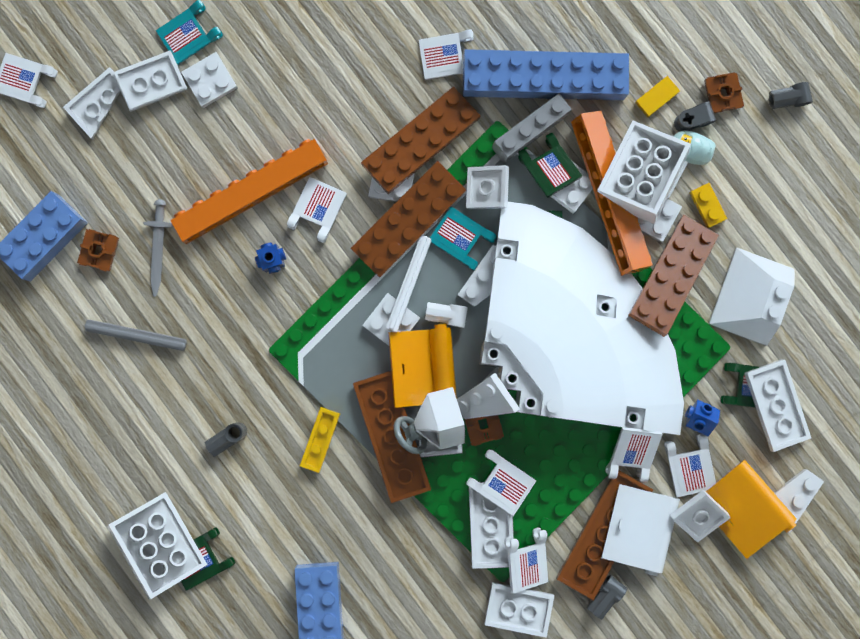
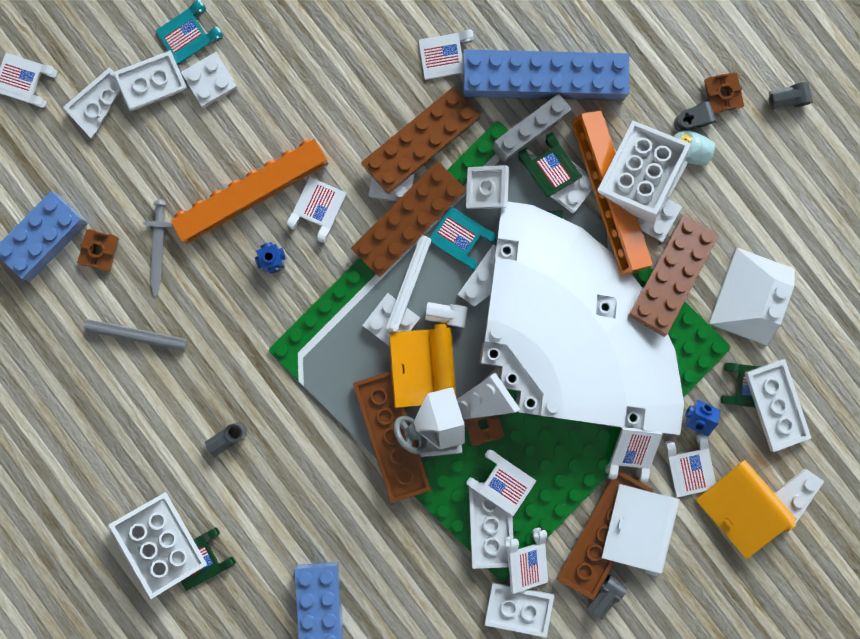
yellow plate [300,407,341,473] -> none
yellow tile [635,76,680,118] -> none
white plate [671,490,731,542] -> none
yellow plate [689,183,727,228] -> none

